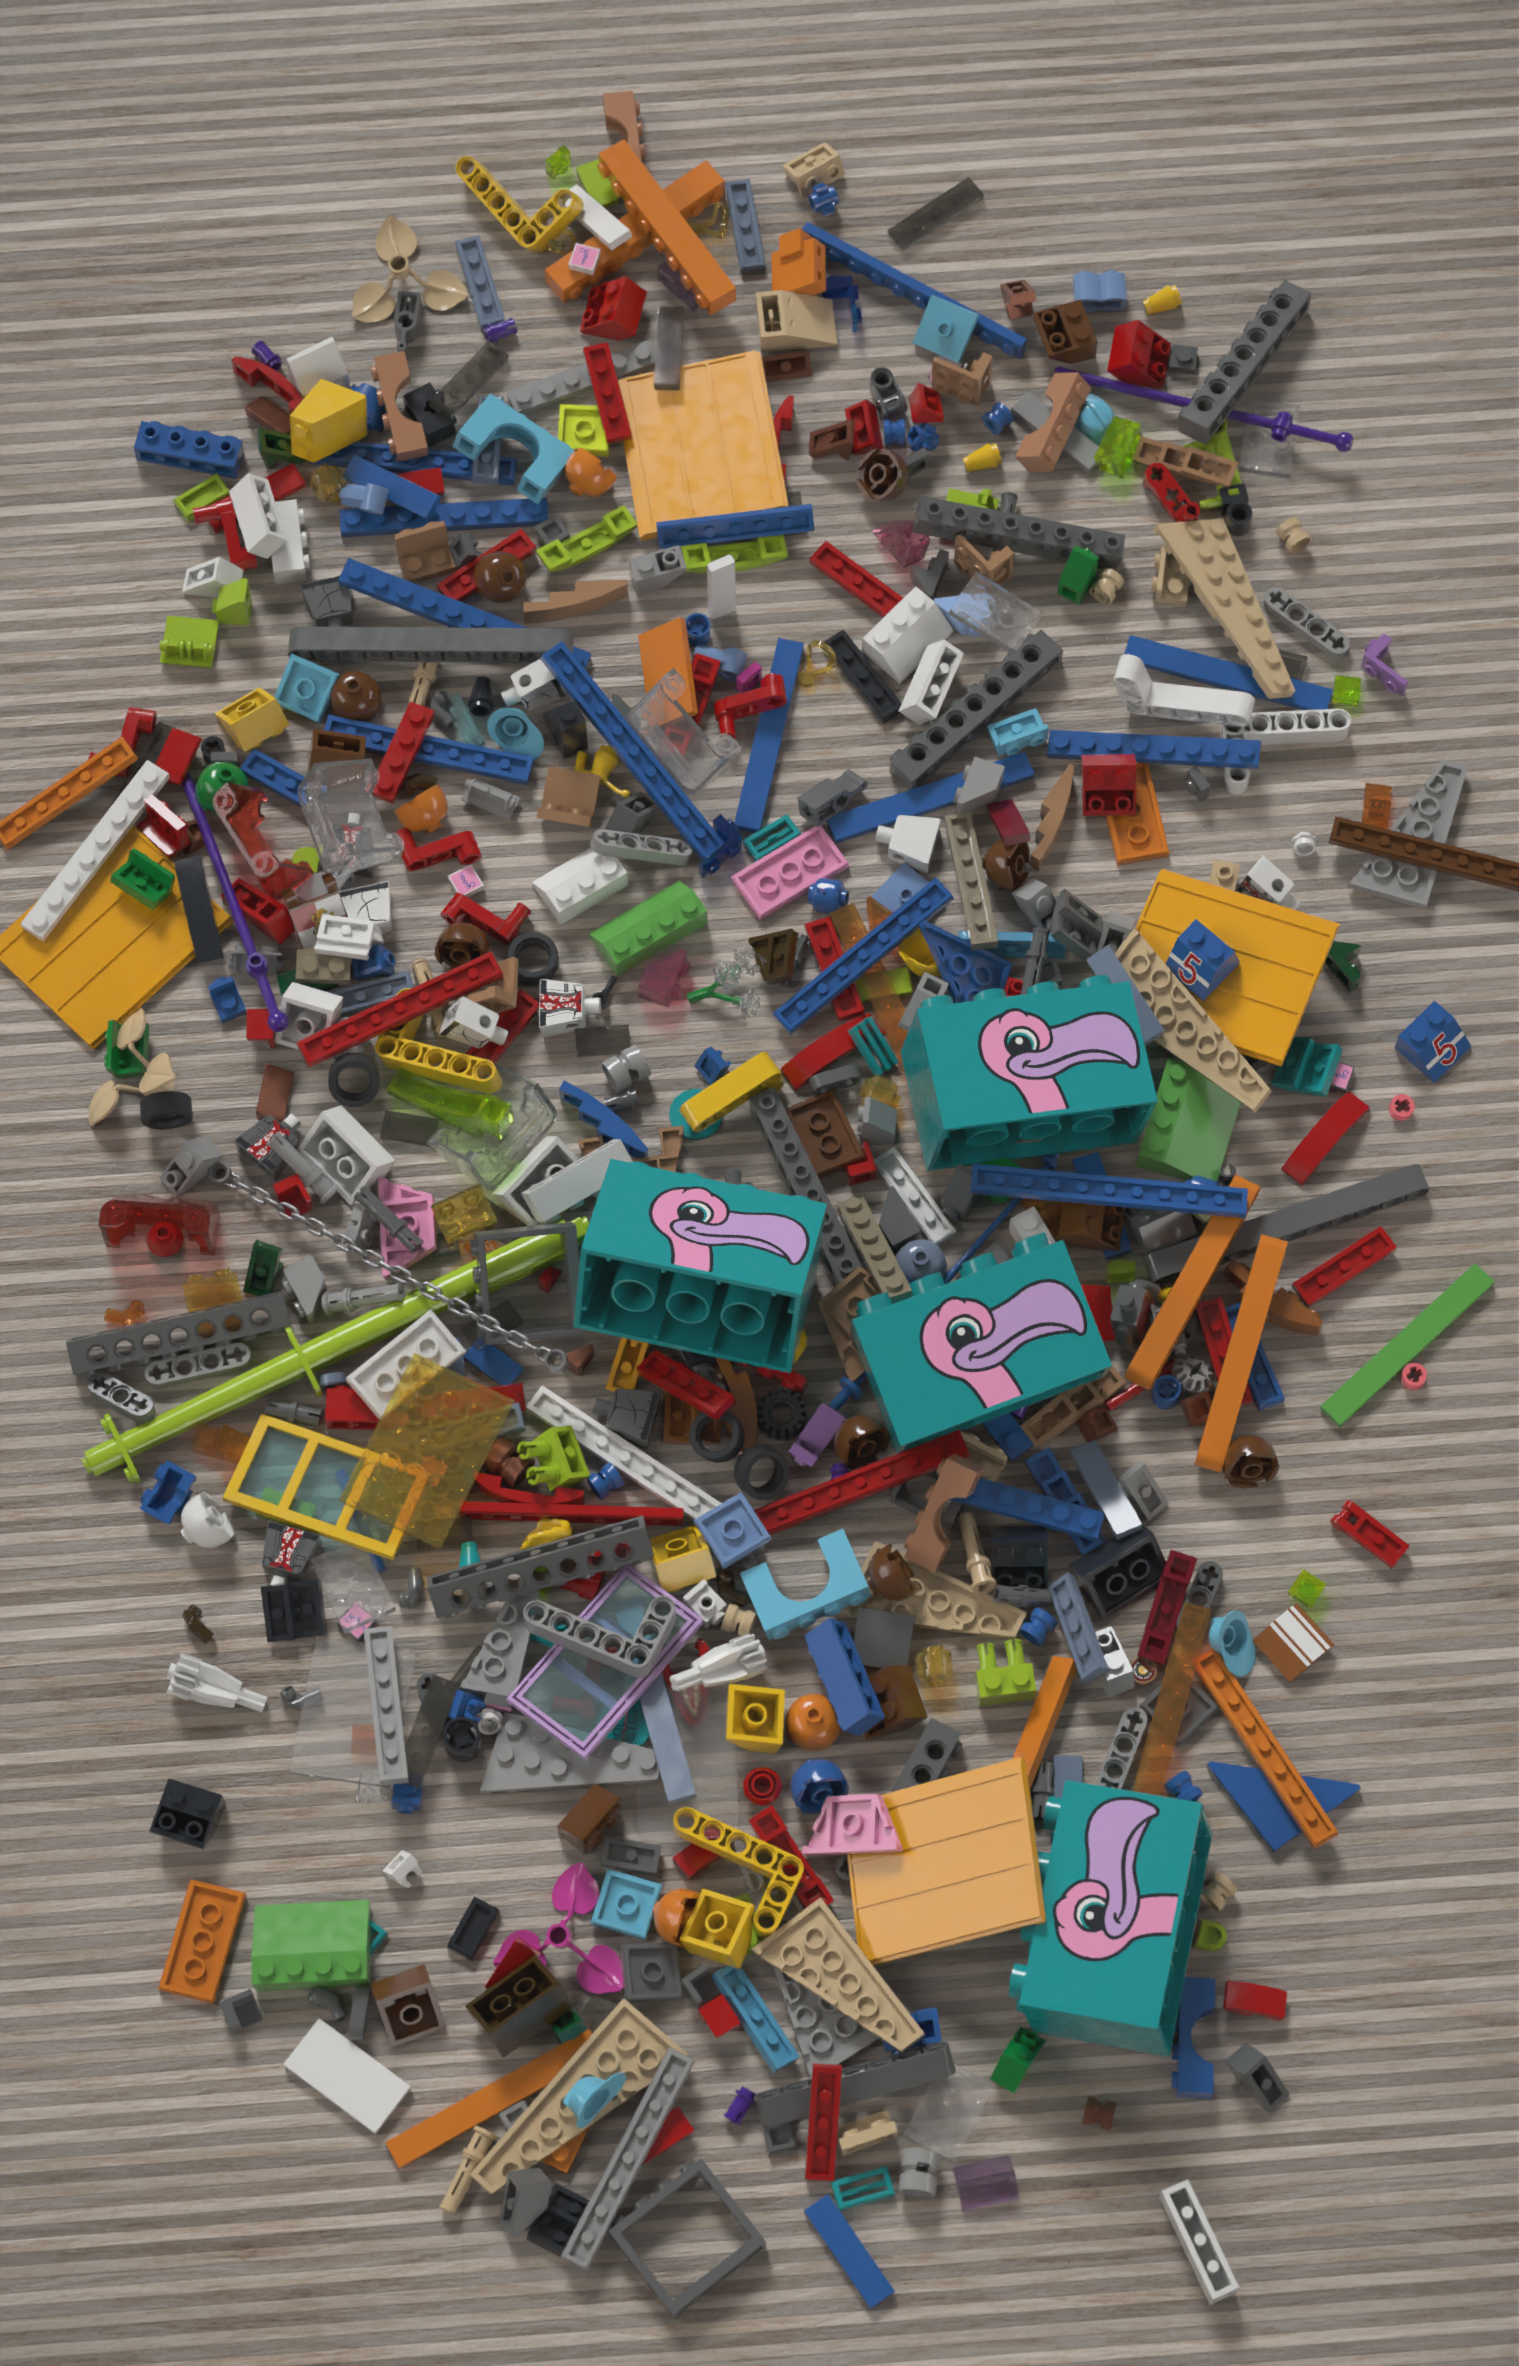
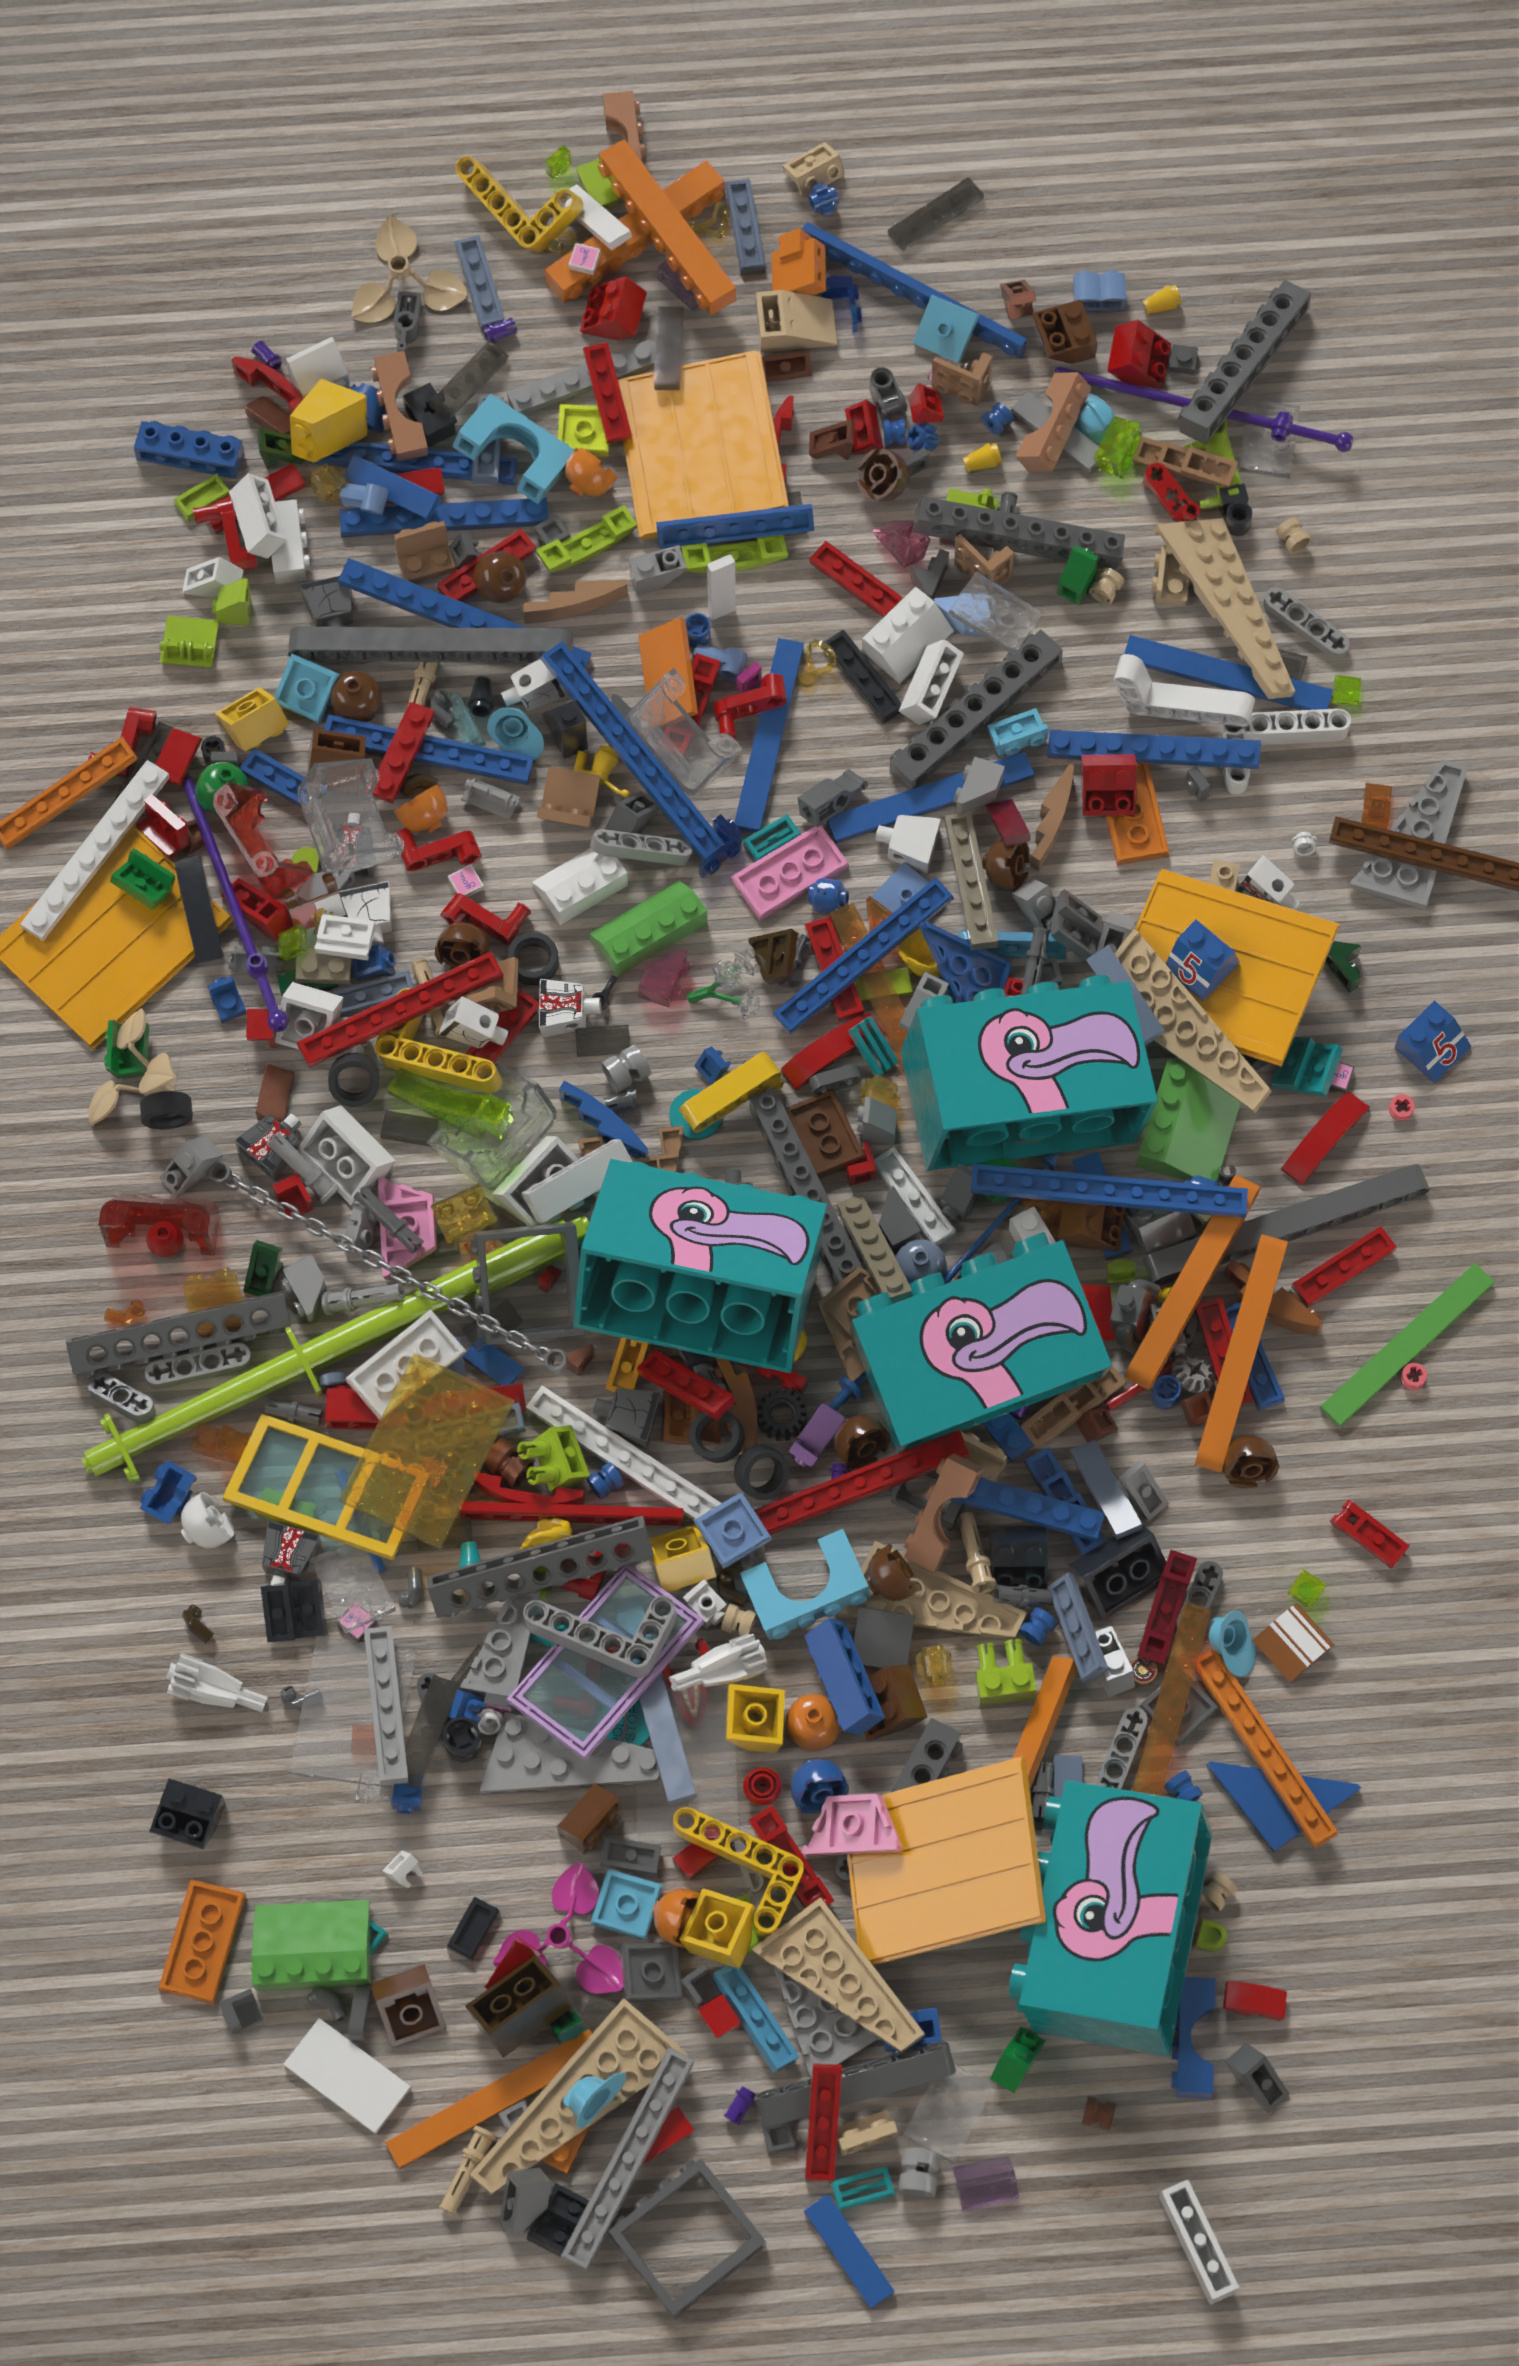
medium lavender bracket [1361,633,1408,696] -> none
none -> clear neon green plate [278,924,307,961]

